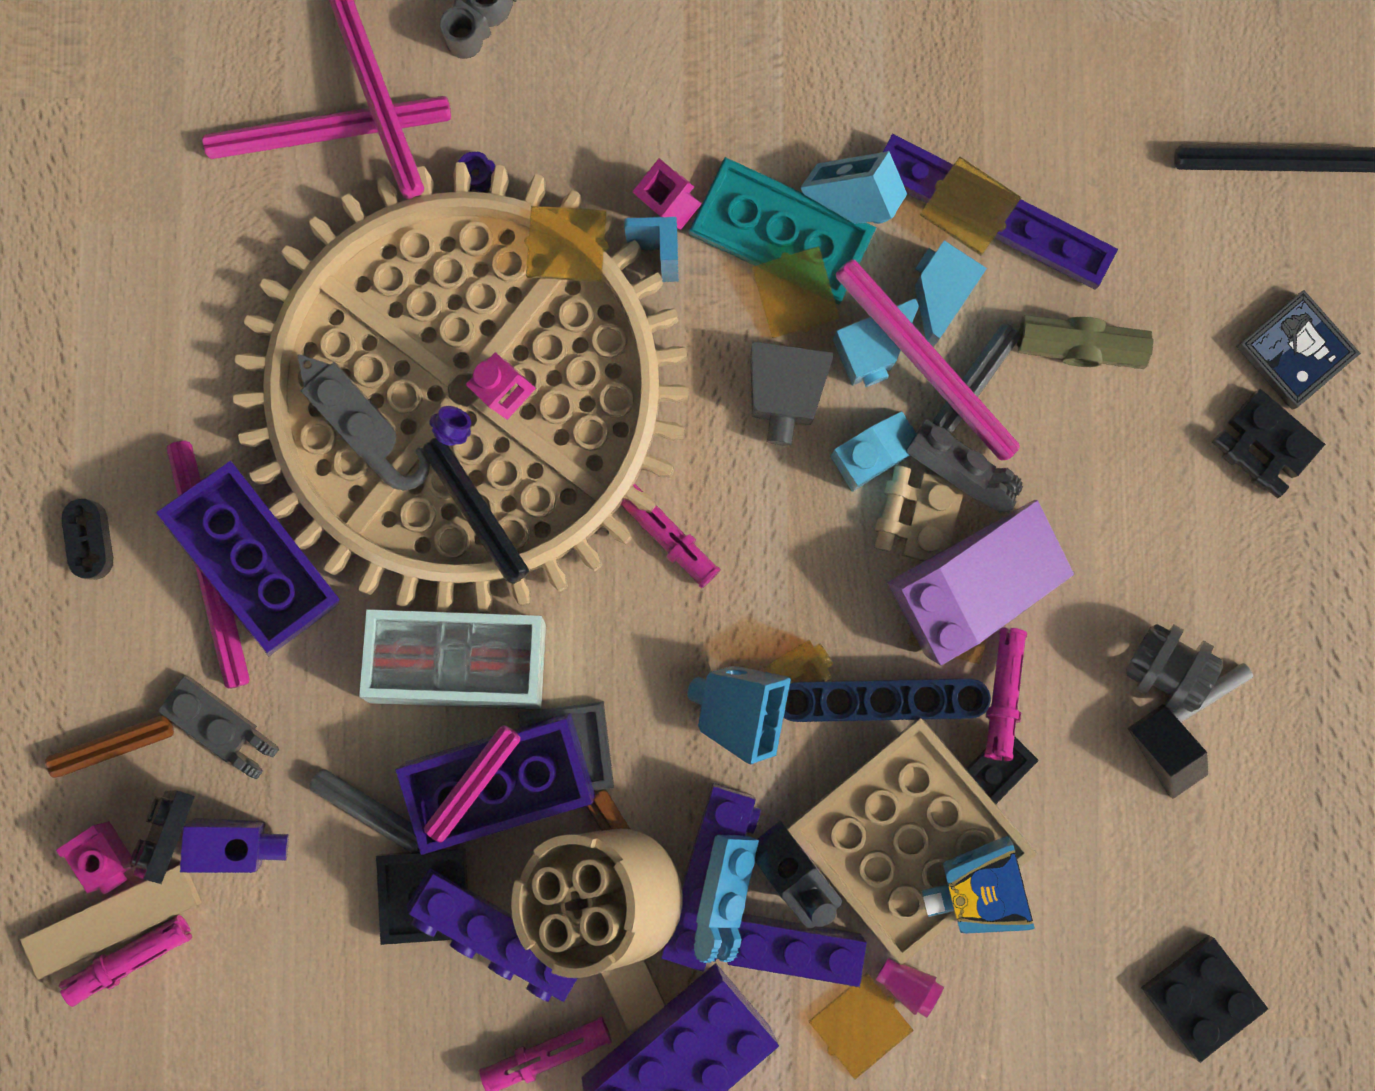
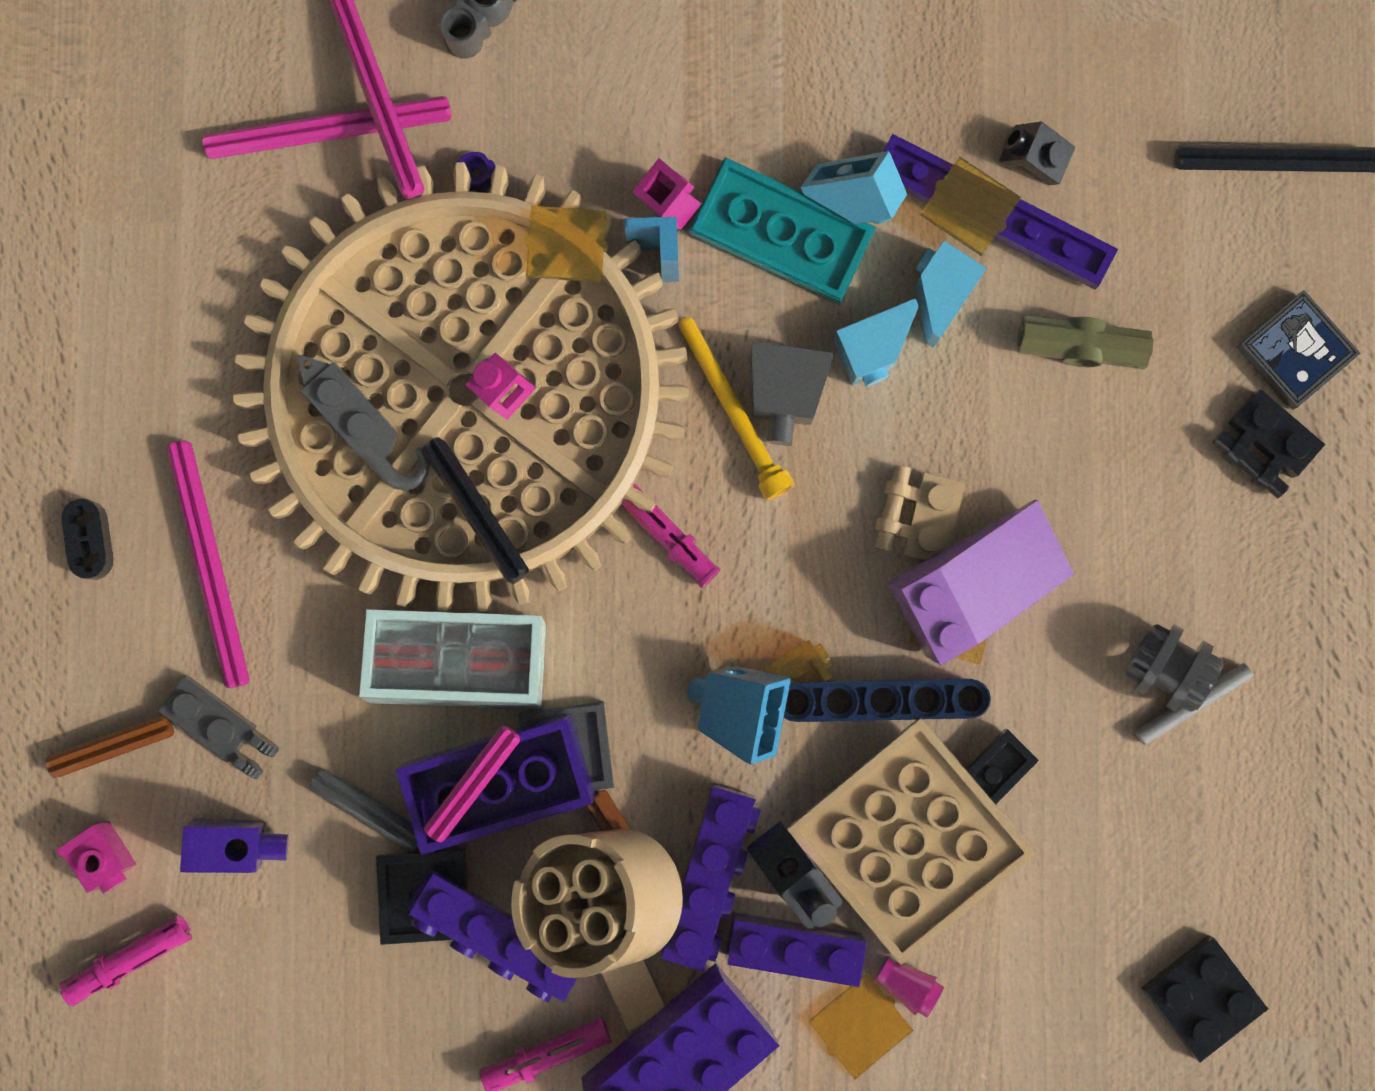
tan tile [21,865,202,980] -> none
black plate [130,791,195,884] -> none
dark purple brick [156,460,340,657] -> none
dark purple plate [429,406,471,446] -> none
dark azure hinge [693,835,759,963] -> none
clear yellow piece [752,246,839,338] -> none
medium azure slope [830,411,916,492] -> none
dark pink axle [836,259,1020,461] -> none
dark grey hinge [907,419,1023,514] -> none
torso [922,836,1035,934] -> none
dark grey axle [933,323,1021,434] -> none
dark pink pin [984,628,1027,761] -> none
black slope [1127,704,1208,799] -> none
none -> yellow piece [679,317,796,501]
none -> black bracket [999,121,1075,185]

